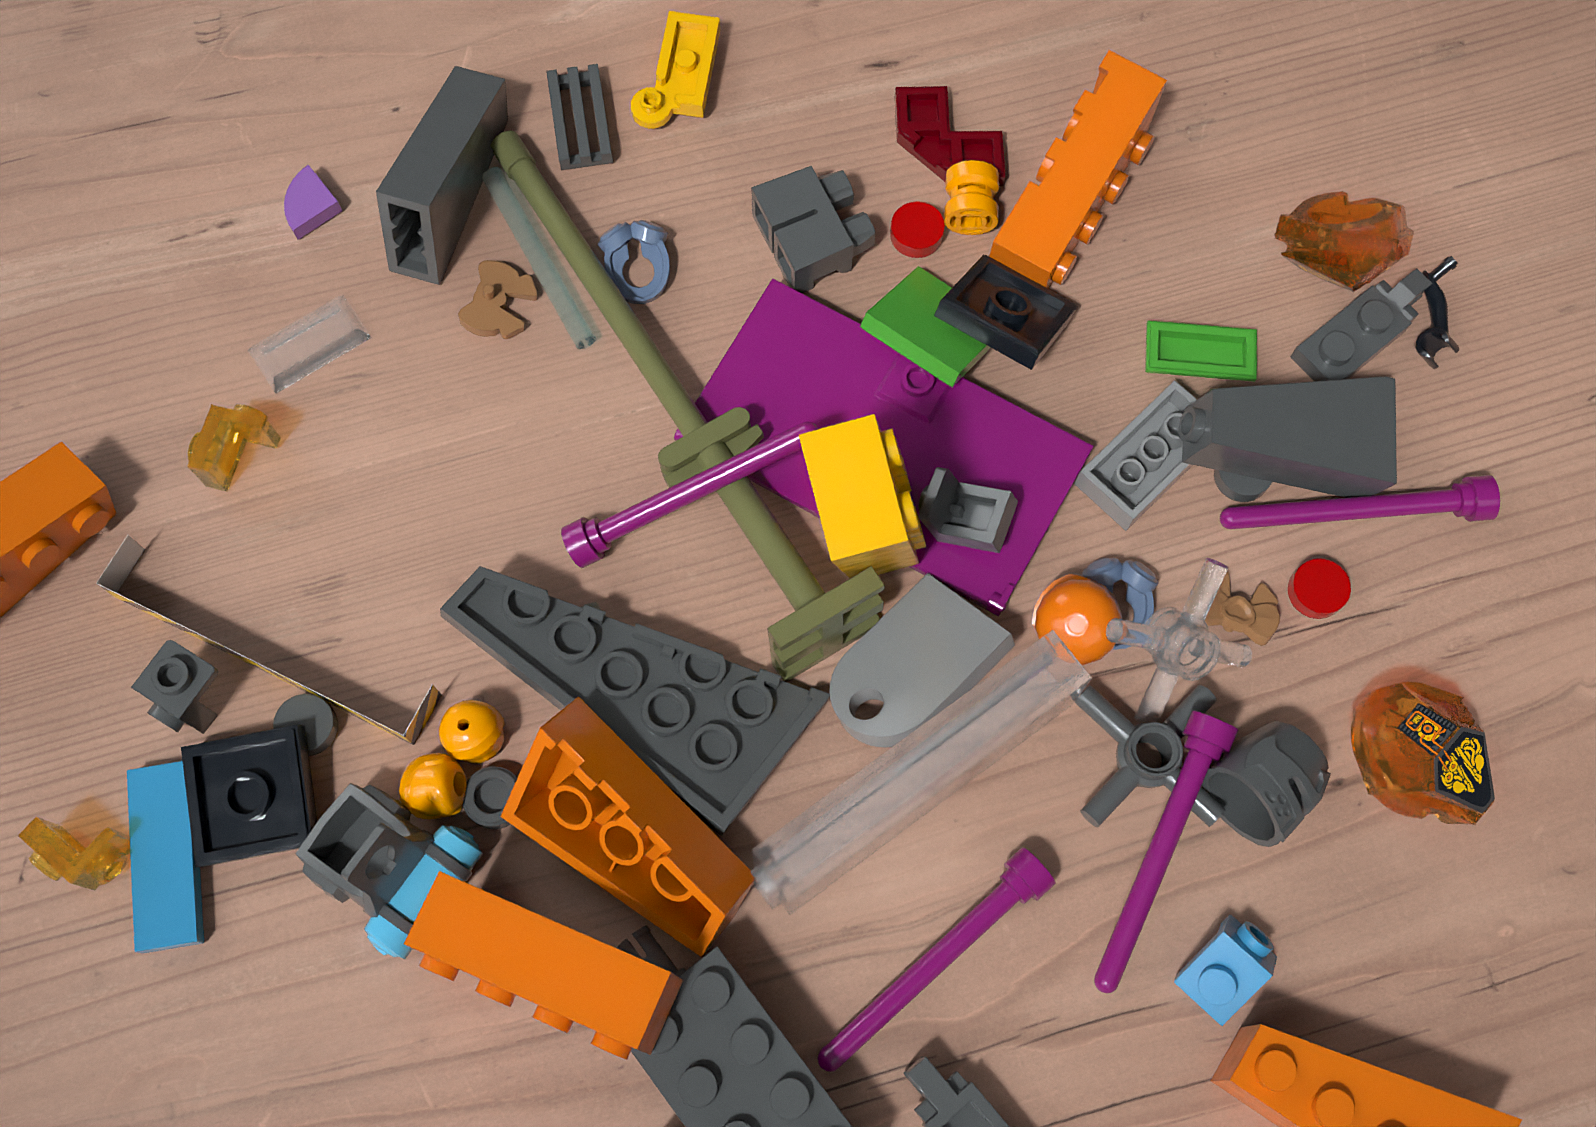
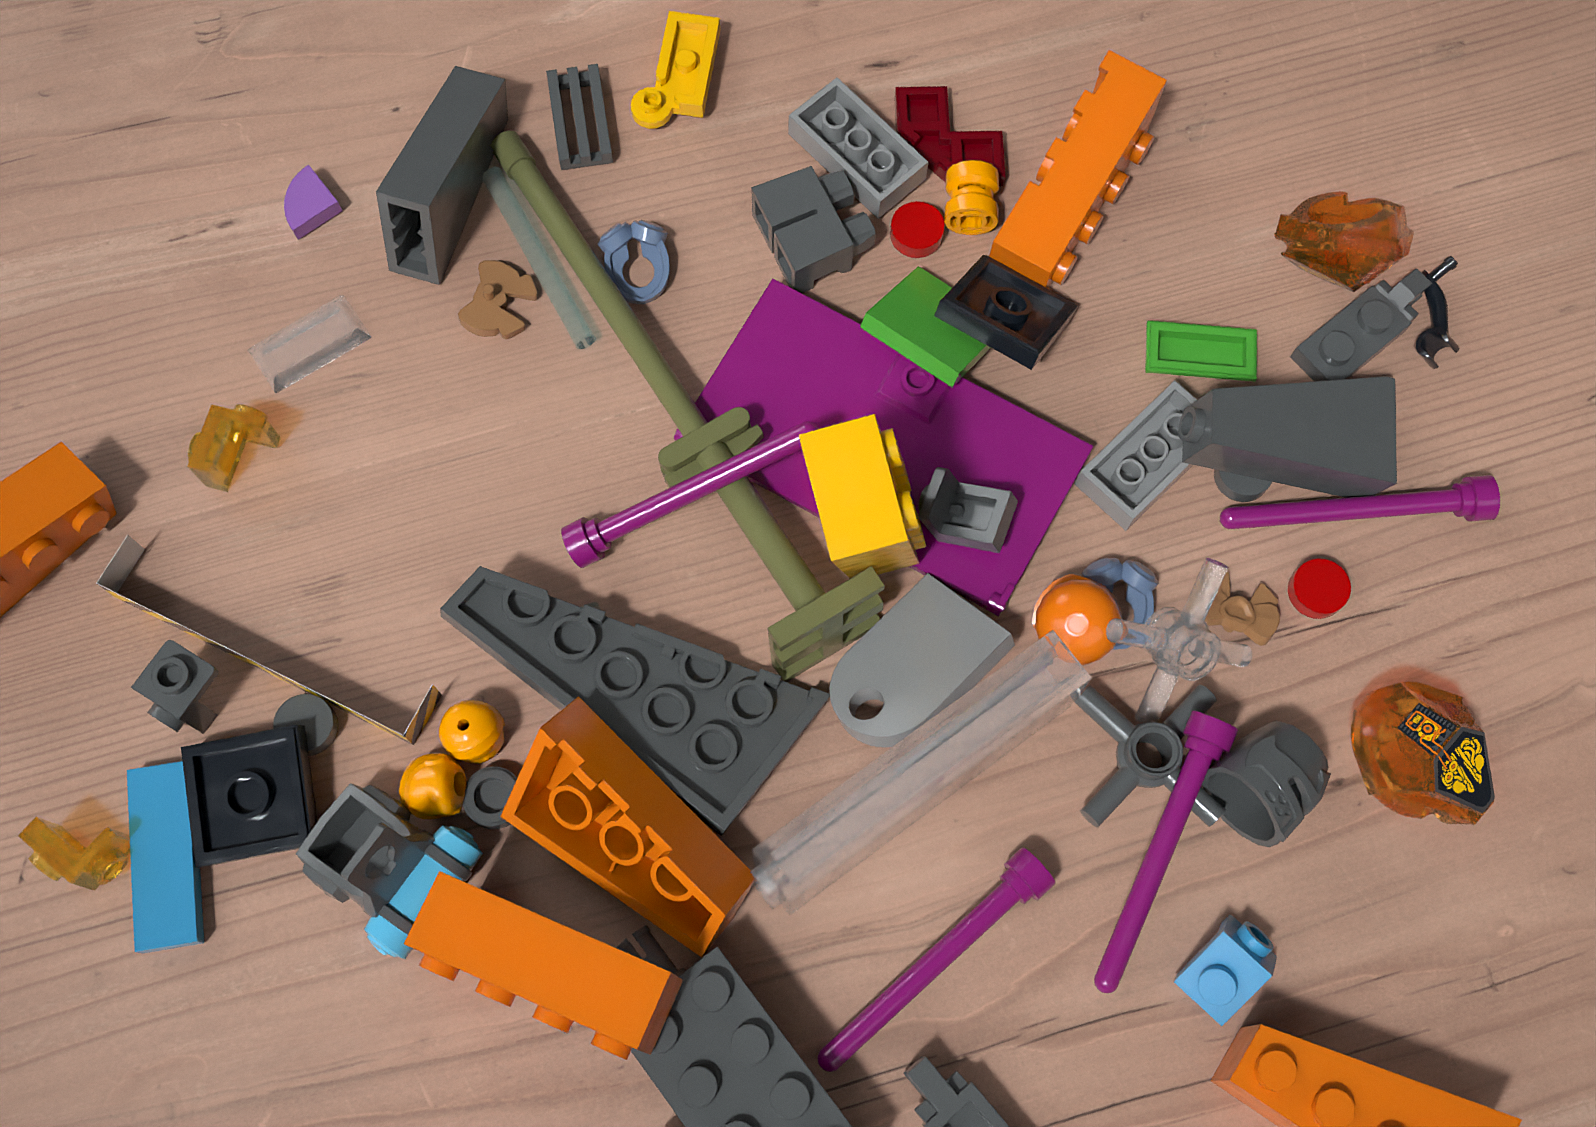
none -> light grey piece [788,77,928,219]

